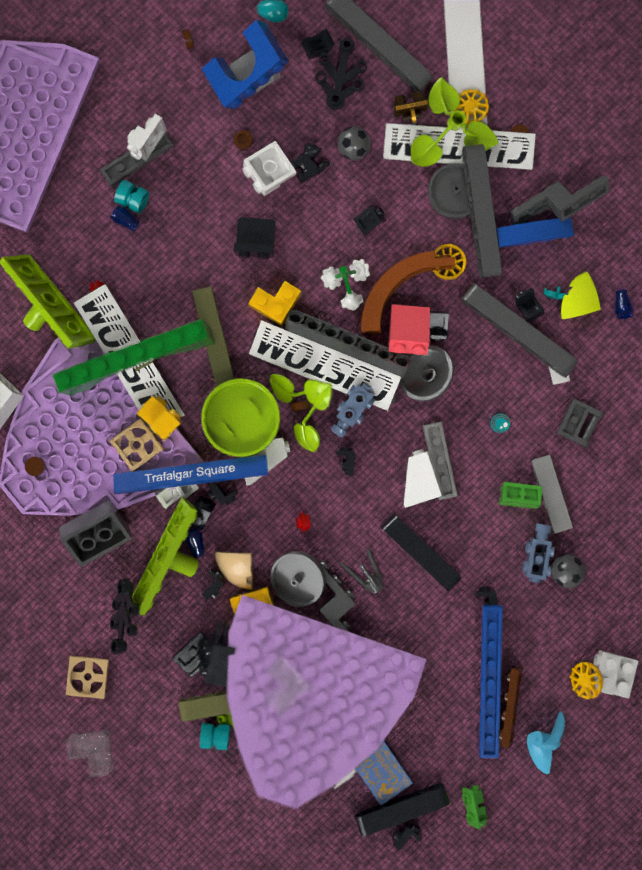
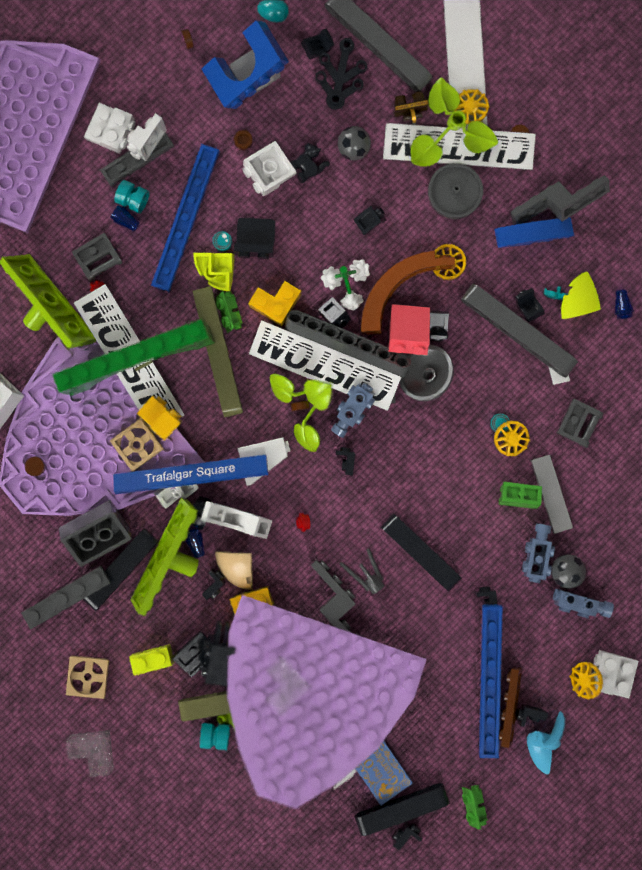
black plant [110,578,140,654] -> none
lime piece [201,379,280,457] -> none
black bracket [208,482,238,505] -> none
dark grey piece [270,551,326,607] -> none
white slope [404,449,444,508] -> none
light grey tile [423,422,458,500] -> none
dark grey beam [462,144,501,278] -> none
none -> dark grey bracket [21,566,111,630]
none -> dark grey plate [72,233,123,282]
none -> black beam [82,528,159,611]
none -> white plate [84,103,136,154]
none -> neon yellow brick [129,644,175,676]
none -> blue tile [151,144,220,293]
none -> neon yellow brick [193,253,234,291]
none -> white arch [201,501,272,539]
none -> teal tile [213,231,232,252]
none -> bright green hinge [216,291,243,333]
none -> bracket [318,297,351,328]
none -> yellow wheel [494,421,530,456]
none -> black bracket [516,704,548,727]
none -> sand blue brick [553,589,614,618]

